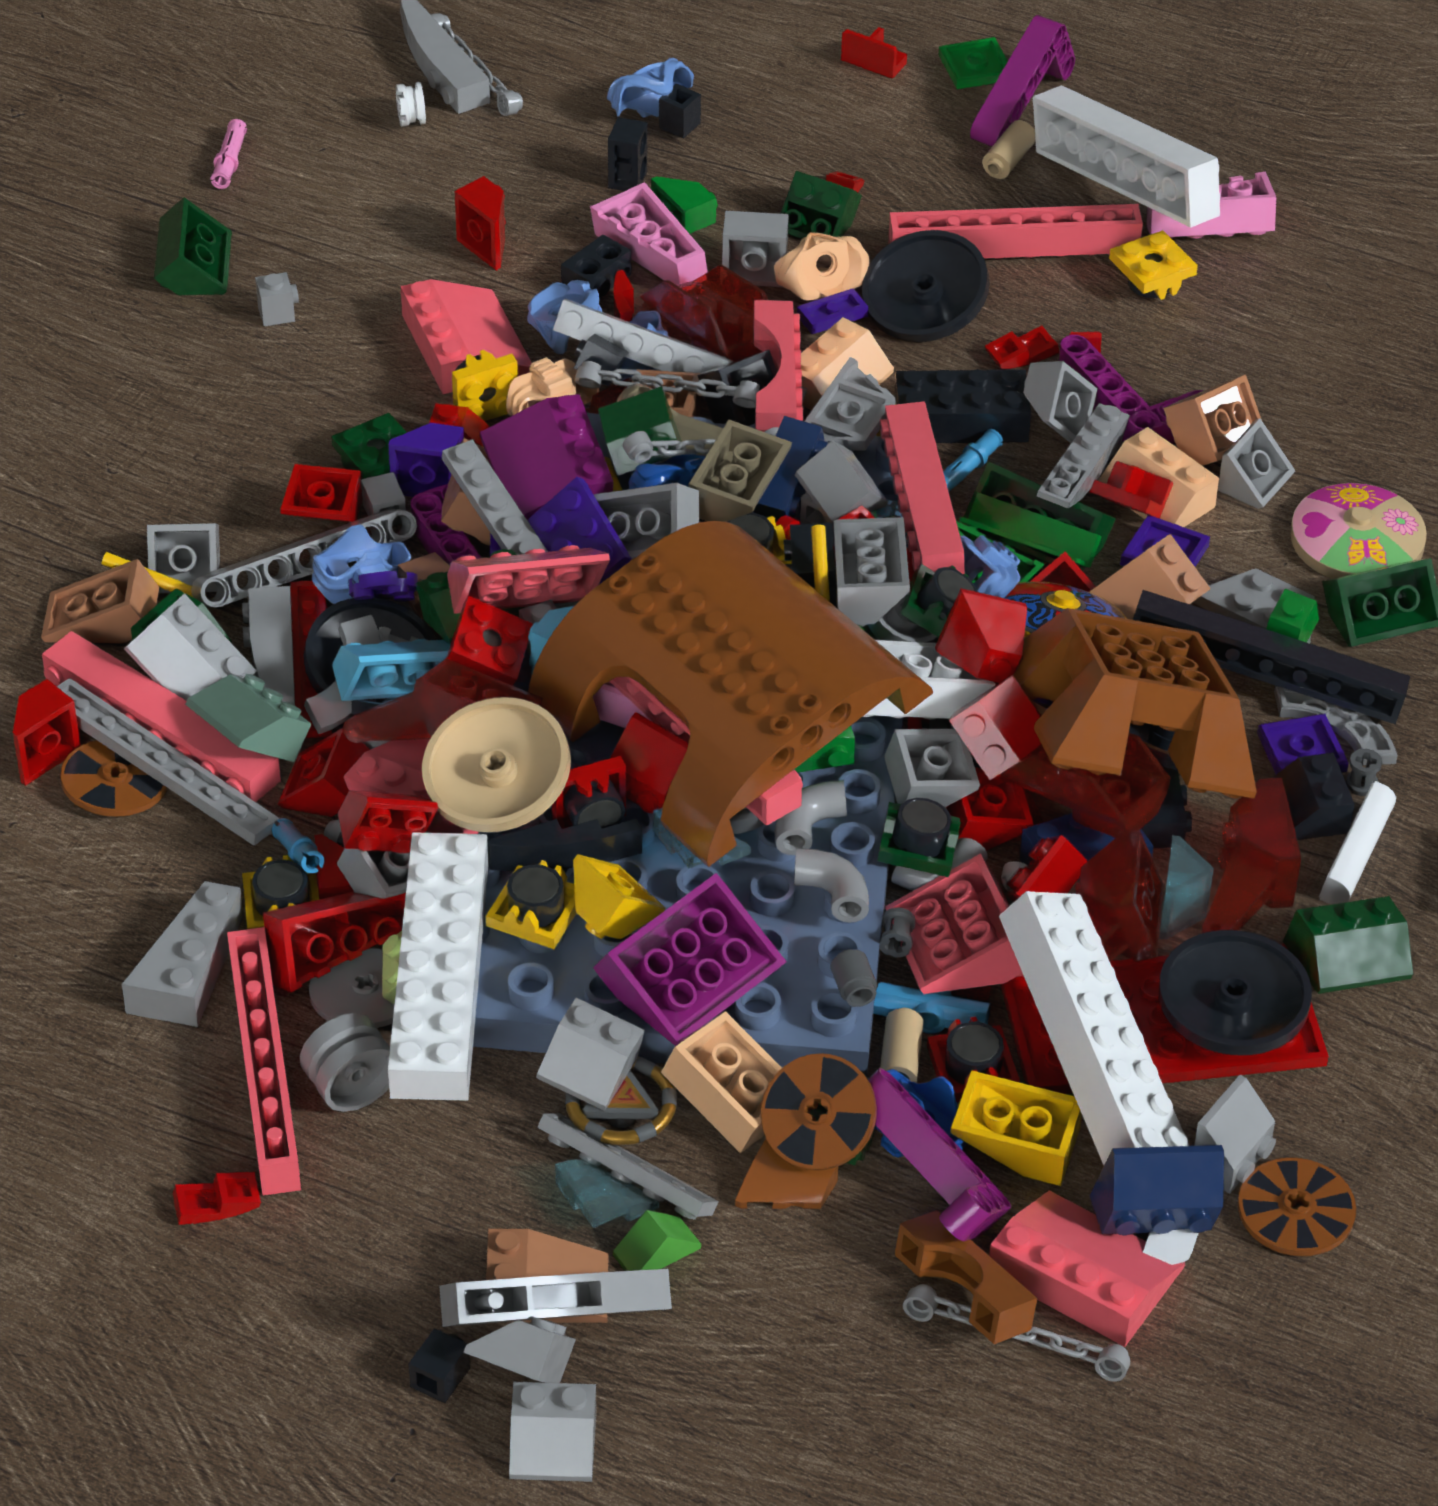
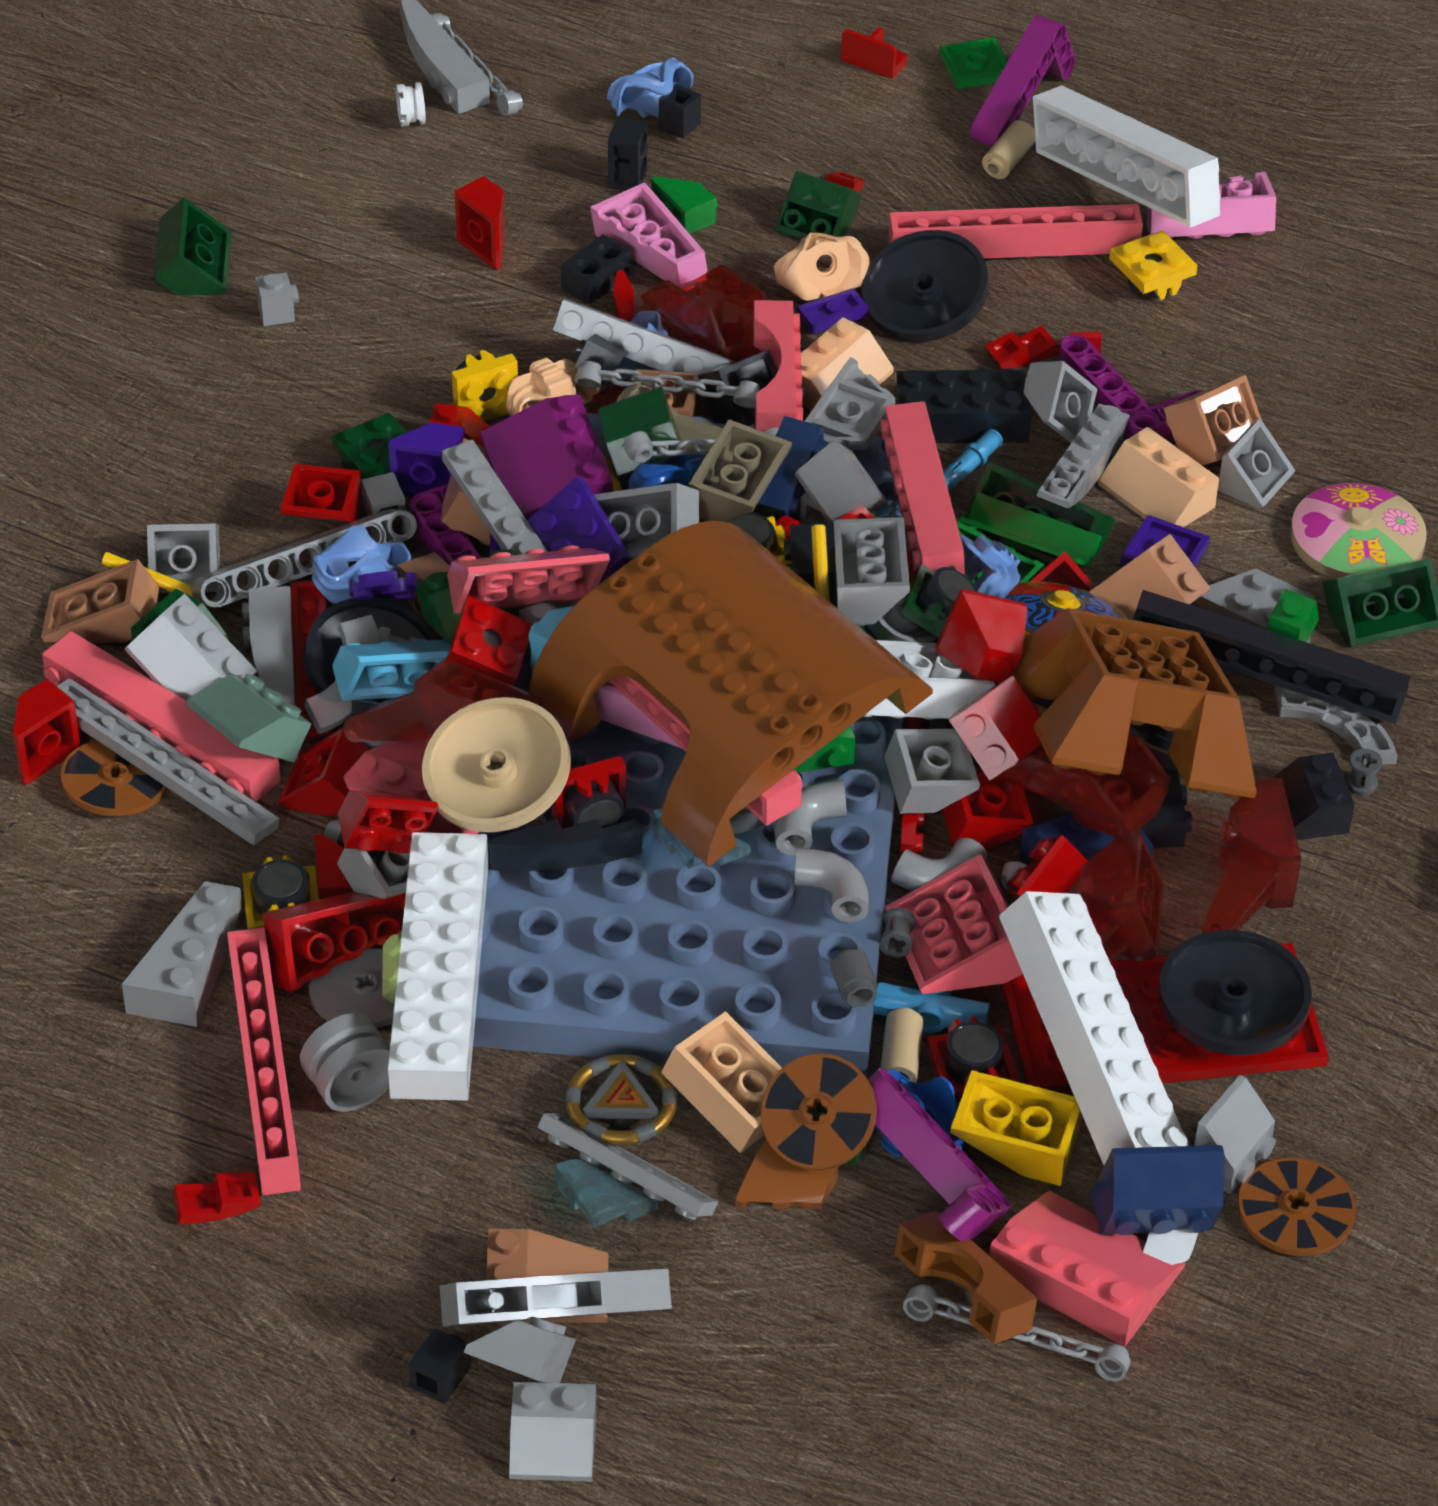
bright pink pin [211,119,247,189] -> none
dark azure pin [271,818,324,873] -> none
coral slope [401,279,532,394] -> none
piece [485,860,576,949] -> none
medium blue piece [527,280,603,354] -> none
light grey slope [536,998,645,1111] -> none
yellow slope [573,854,666,939] -> none
magenta slope [593,873,787,1046] -> none
red slope [610,712,689,819] -> none
bright green slope [613,1210,701,1271] -> none
light grey brick [722,211,788,287] -> none
piece [877,798,961,877] -> none
red panel [1090,461,1173,519] -> none
clear light blue slope [1159,836,1214,940] -> none
dark purple plate [1257,714,1349,774] -> none
dark green slope [1283,896,1413,994] -> none
white brick [1319,781,1396,904] -> none

